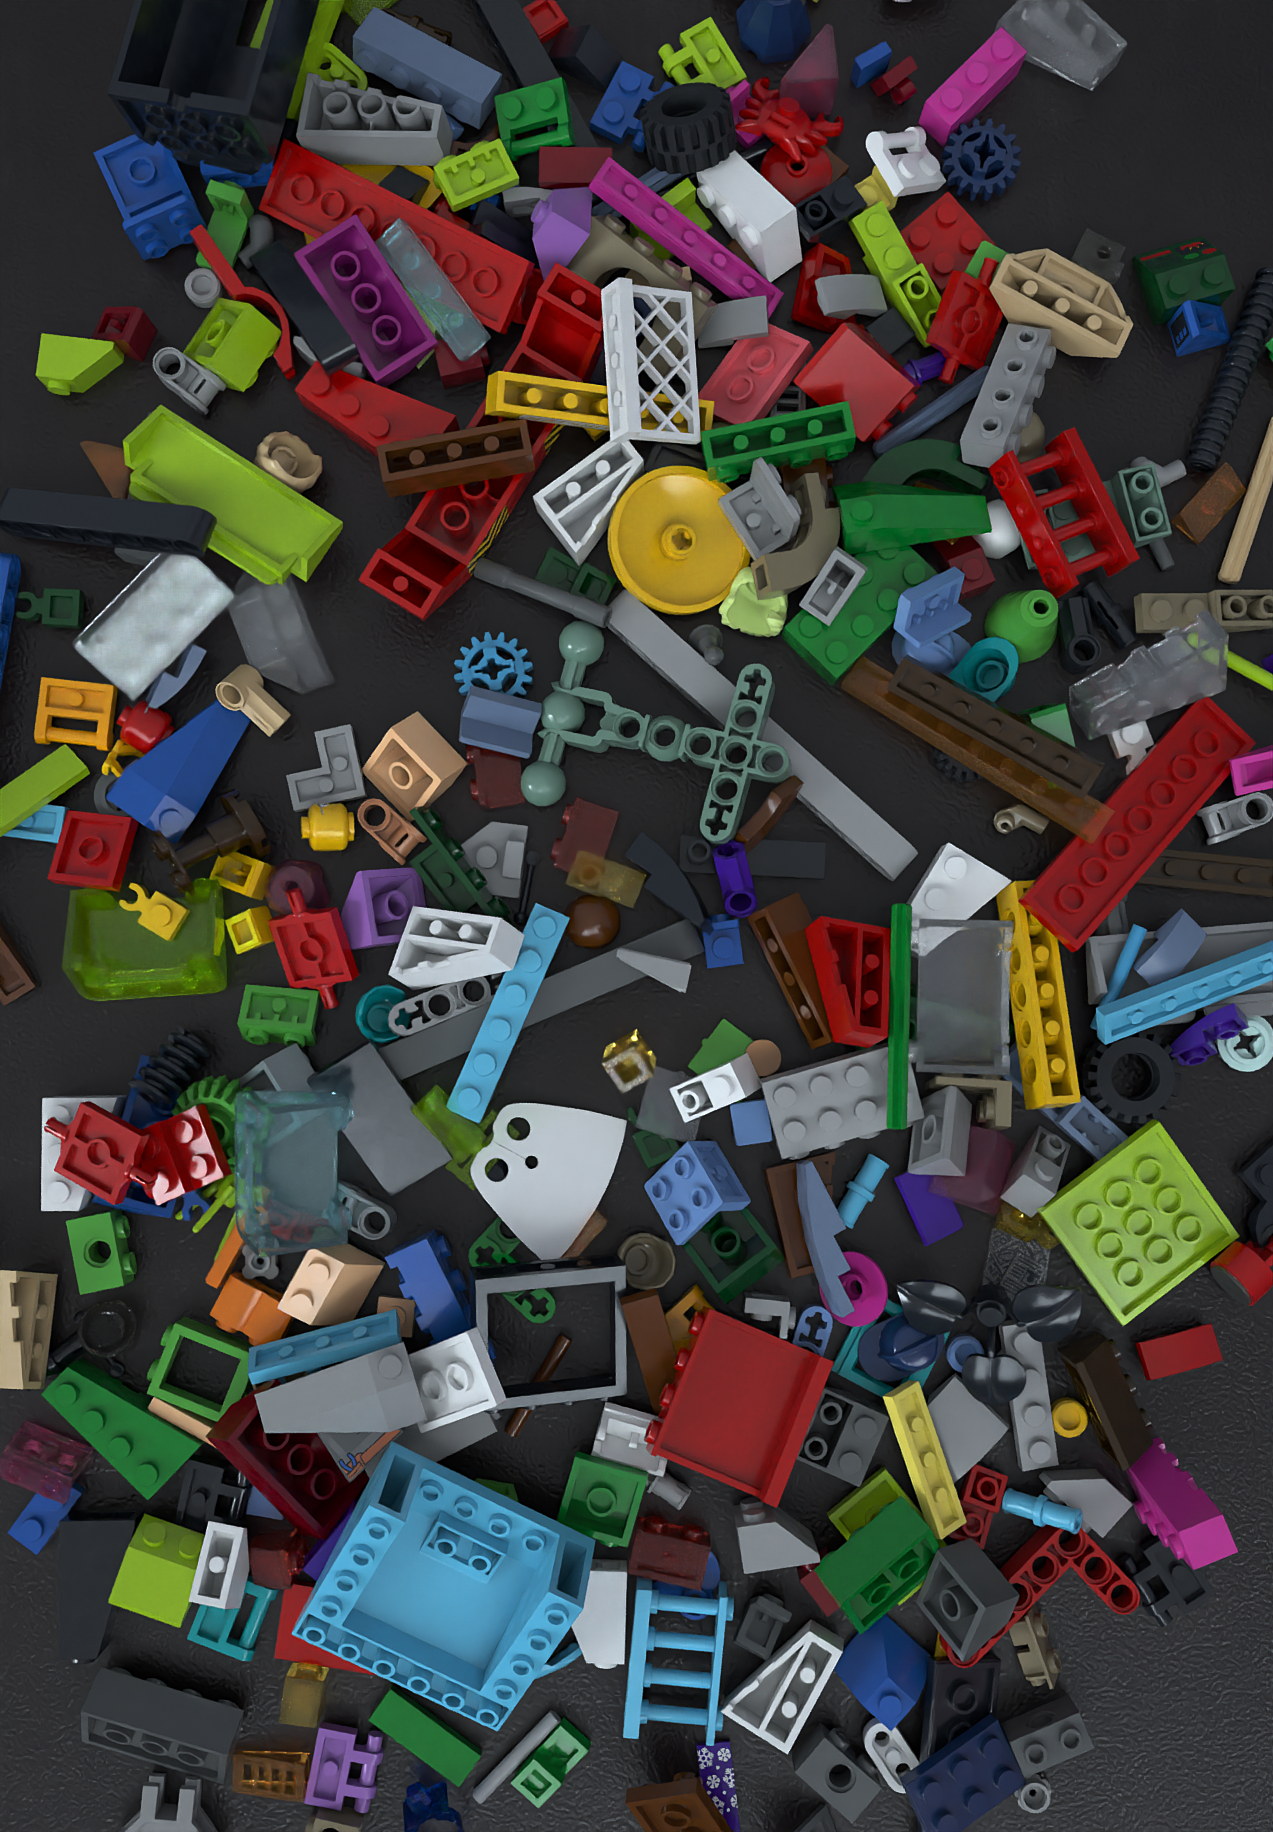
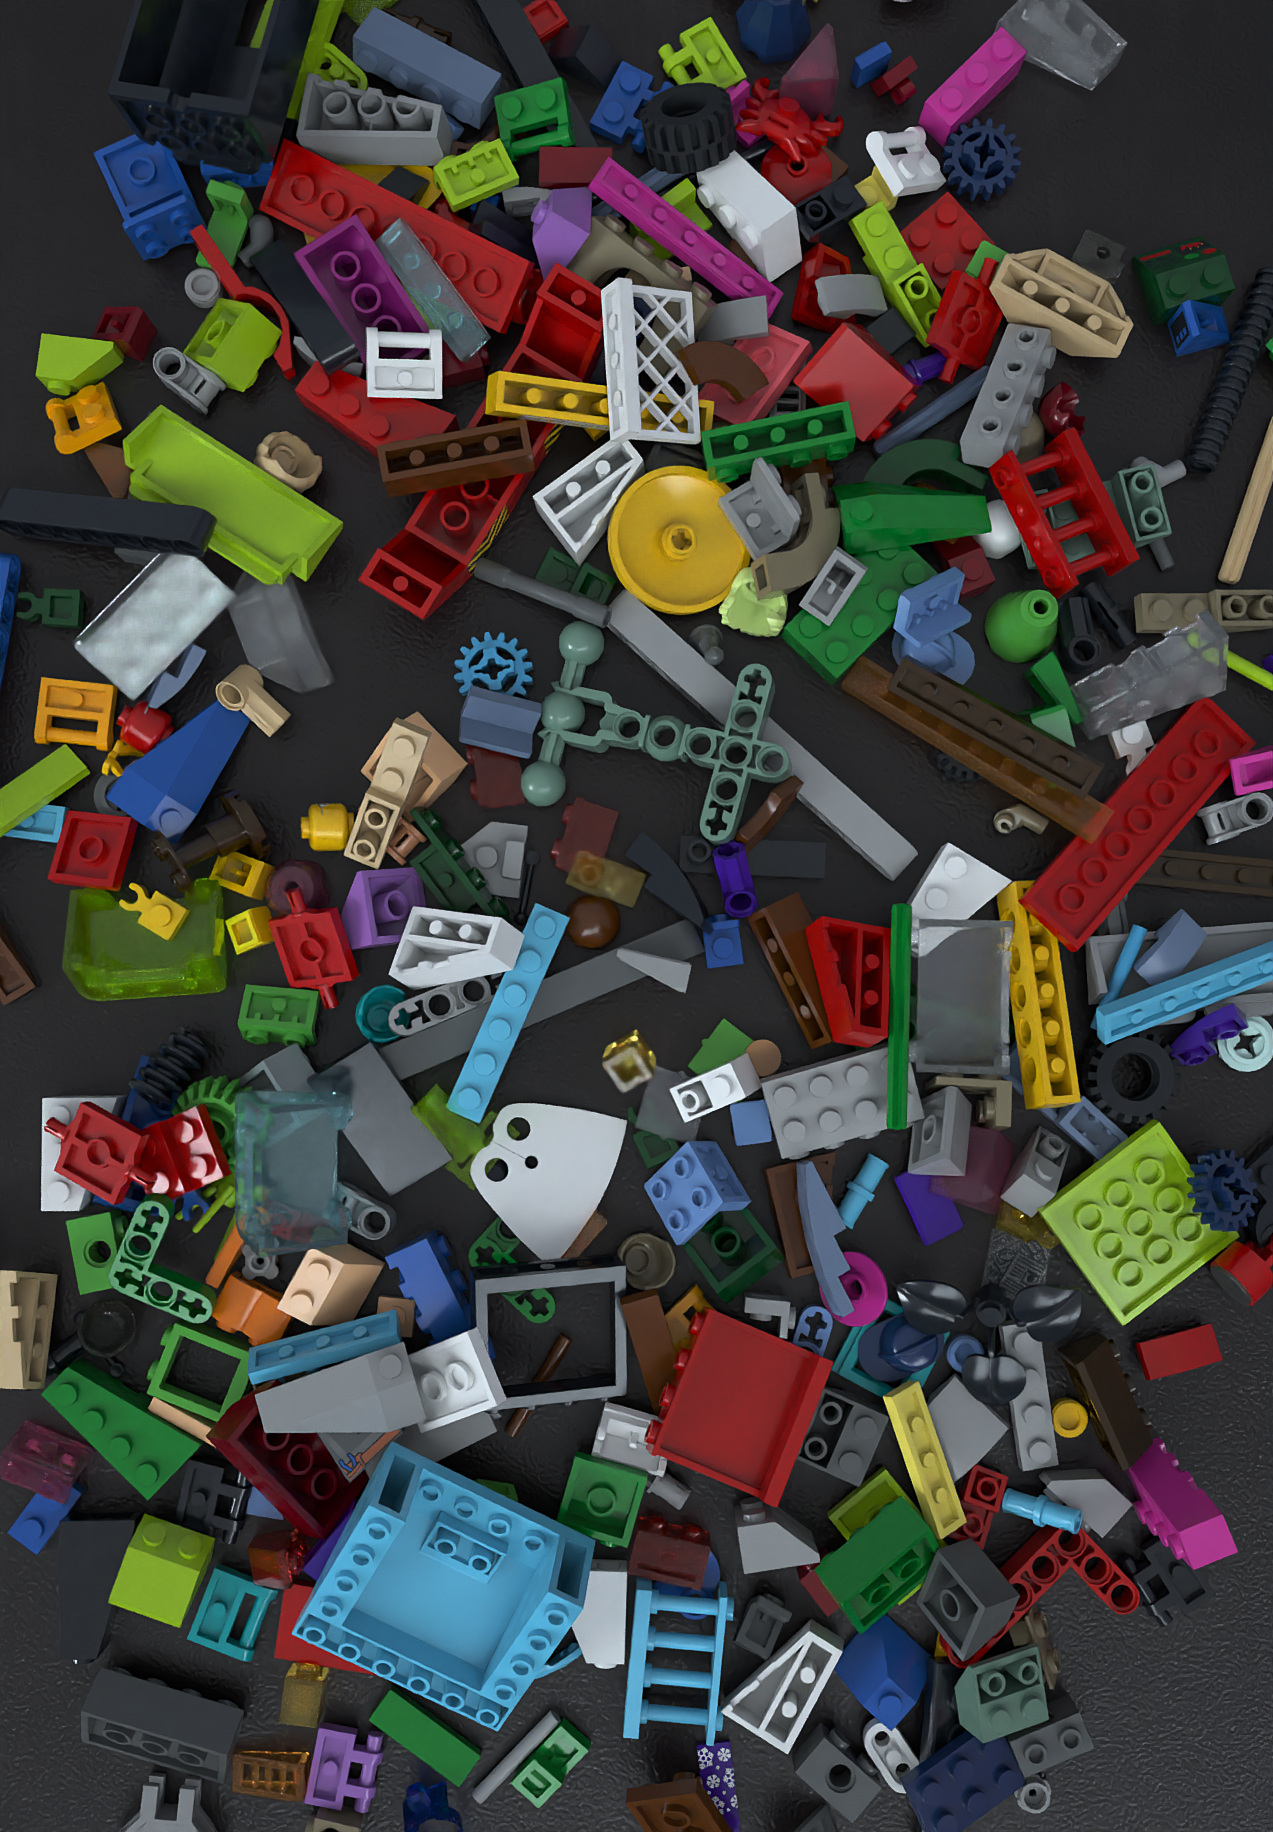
white slope [189,1521,250,1609] -> none
light grey plate [286,724,368,812] -> none
teal piece [948,637,1019,703] -> none
clear orange slope [1171,462,1247,545] -> none
none -> light orange plate [45,382,122,454]
none -> green beam [108,1193,217,1323]
none -> tan slope [344,718,432,870]
none -> white plate [365,327,442,399]
none -> reddish brown tile [676,341,769,403]
none -> sand green slope [954,1643,1049,1743]
none -> green slope [1024,651,1083,728]
none -> dark red hair [1038,381,1086,438]
none -> dark blue gear [1187,1149,1258,1232]

